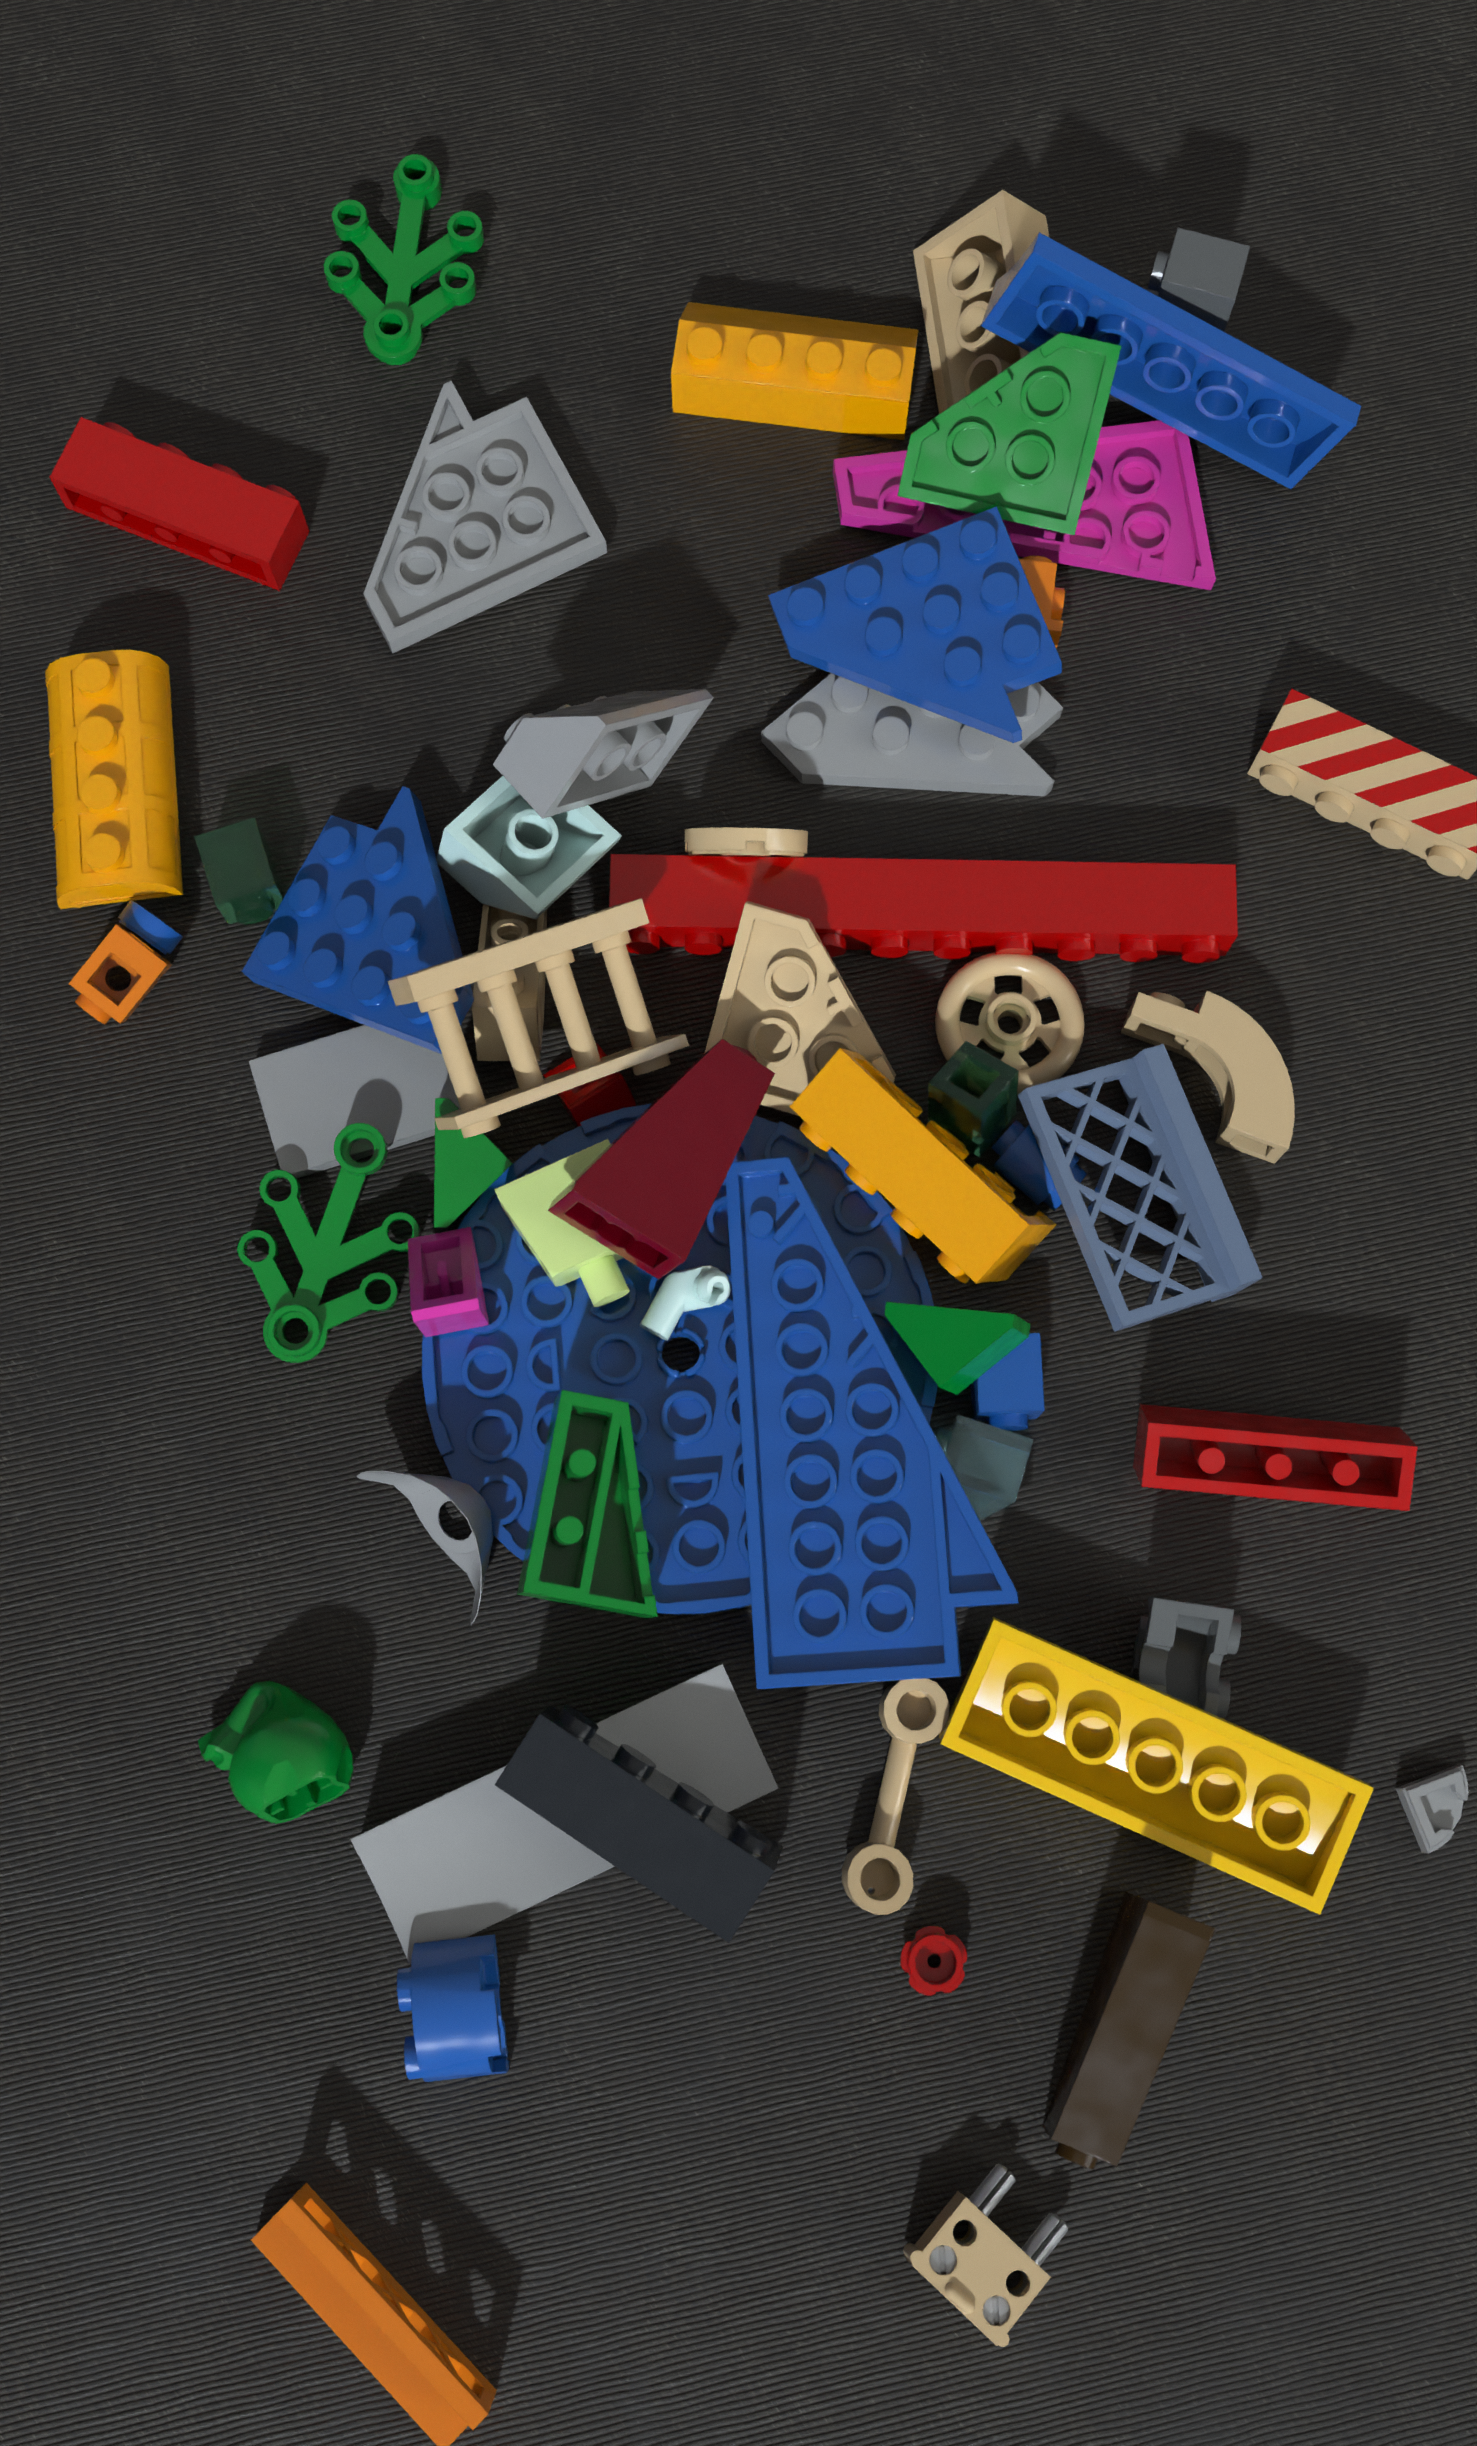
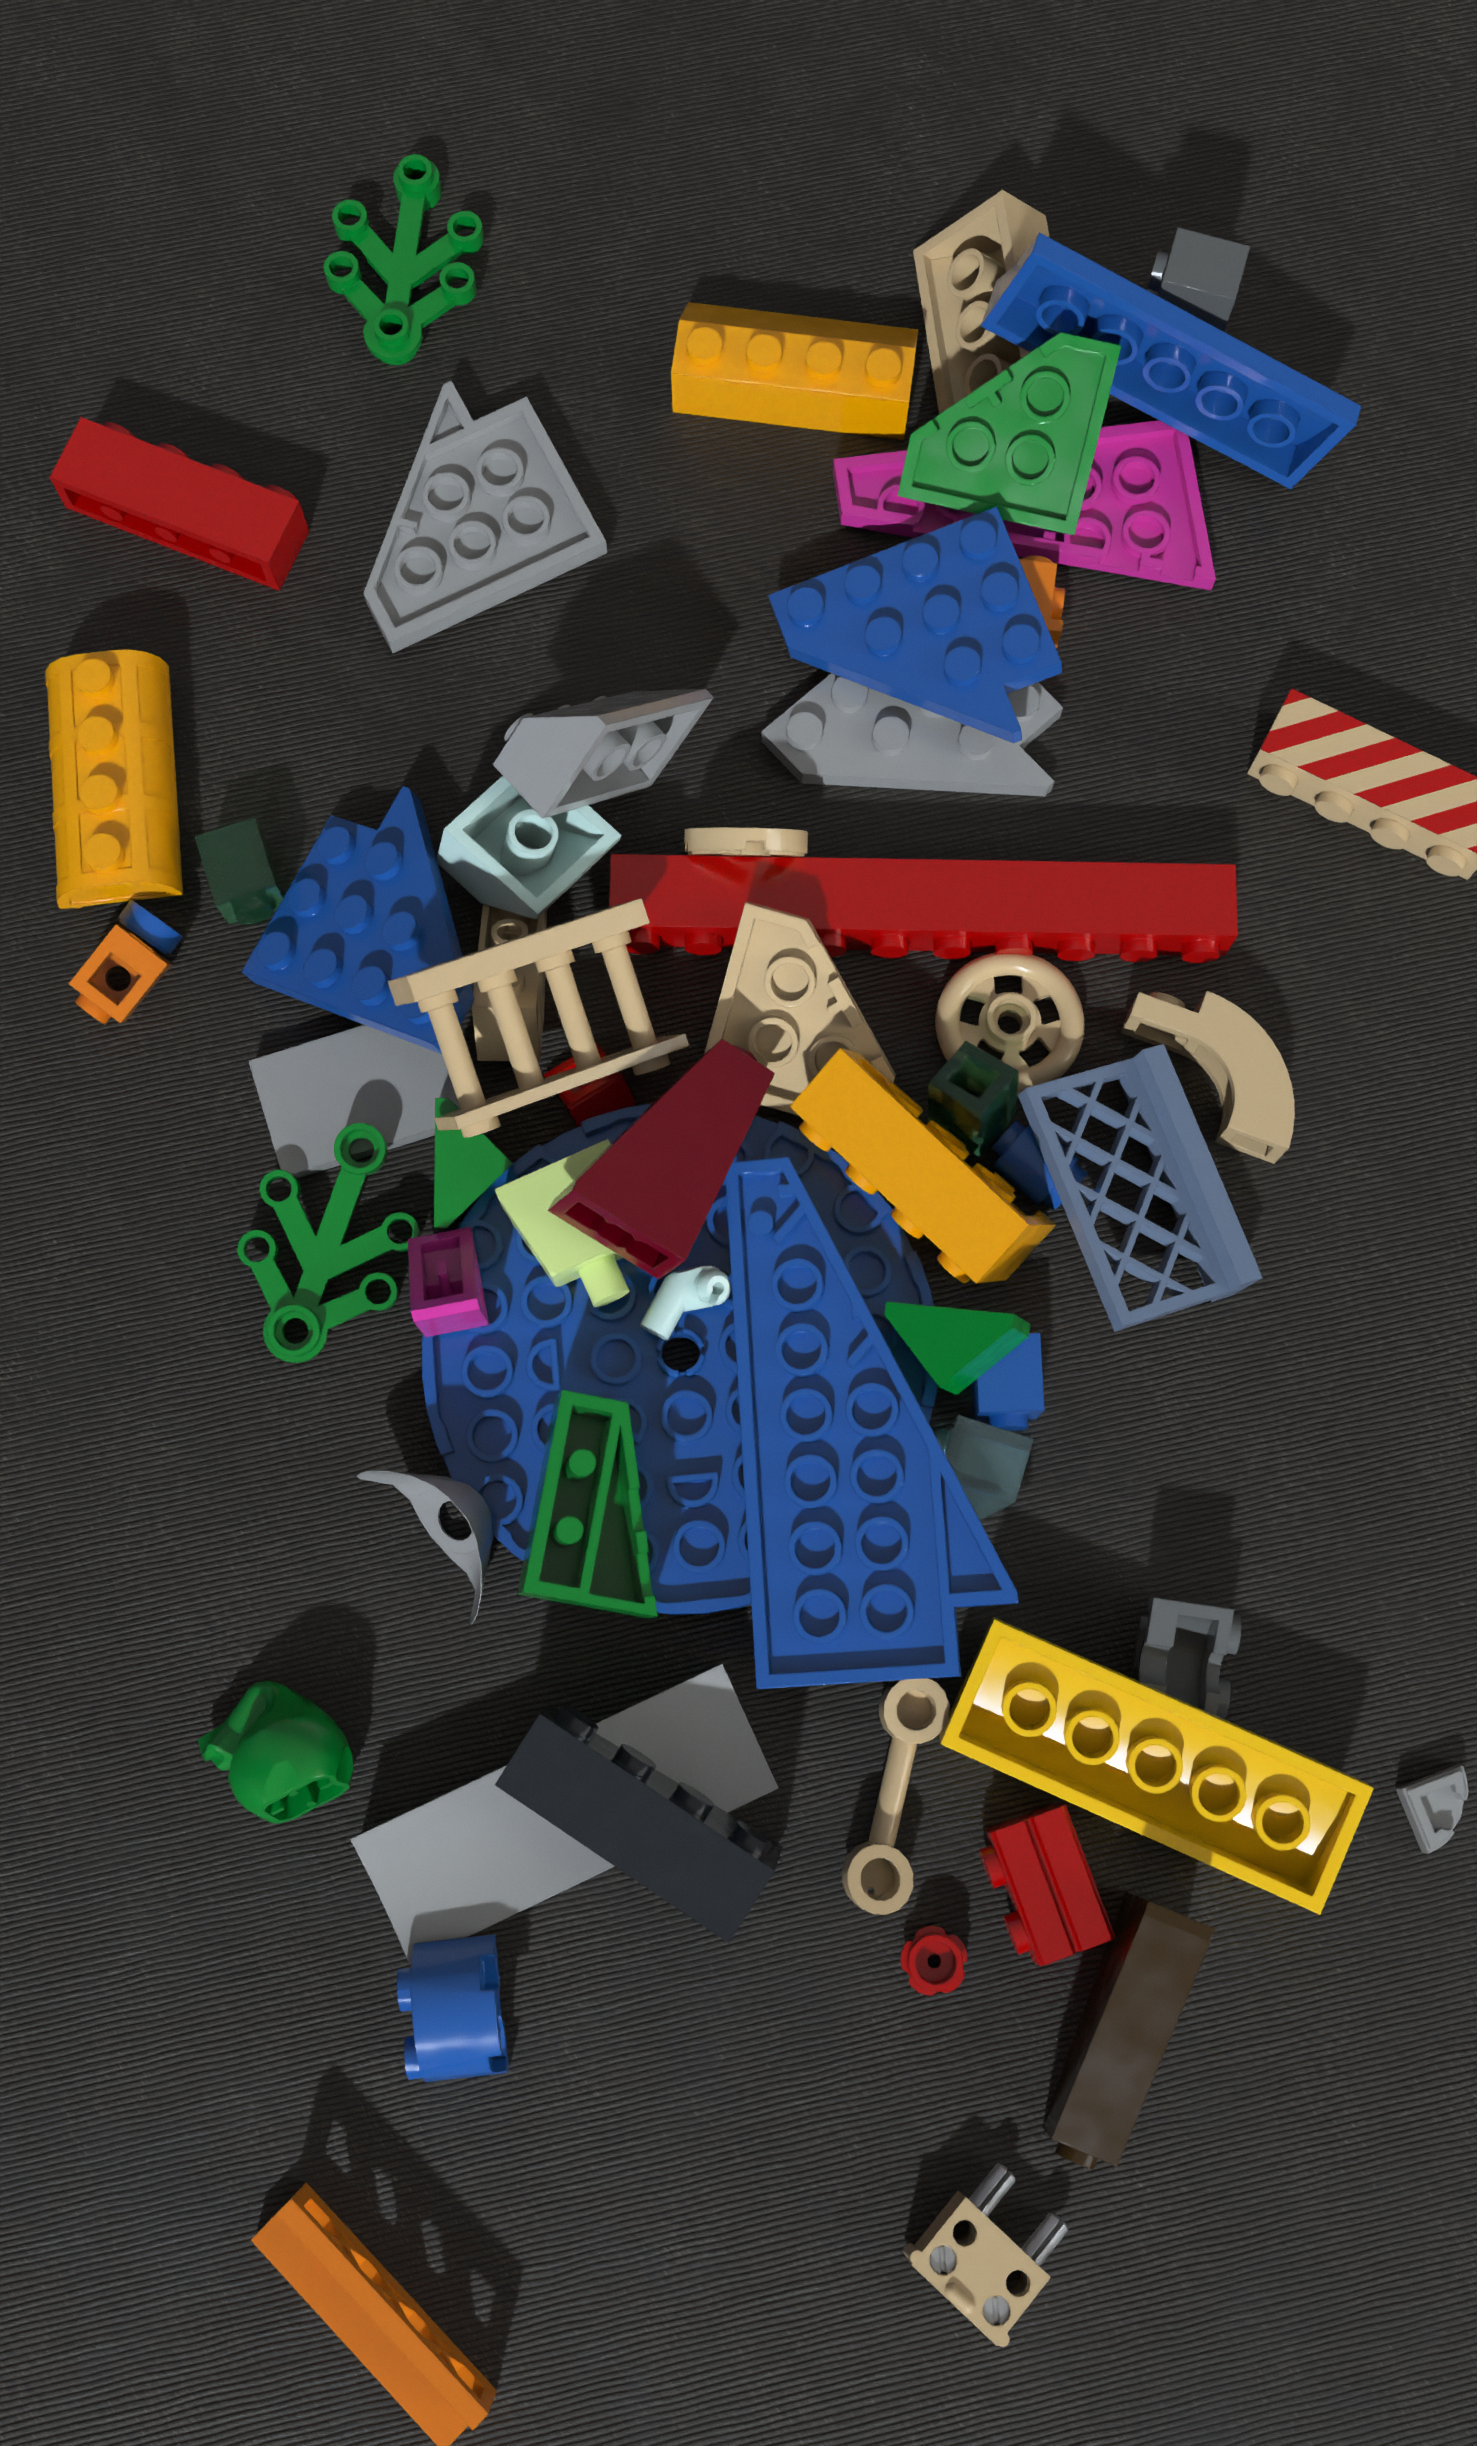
red brick [1133,1404,1418,1511] -> none
none -> red brick [979,1803,1116,1966]

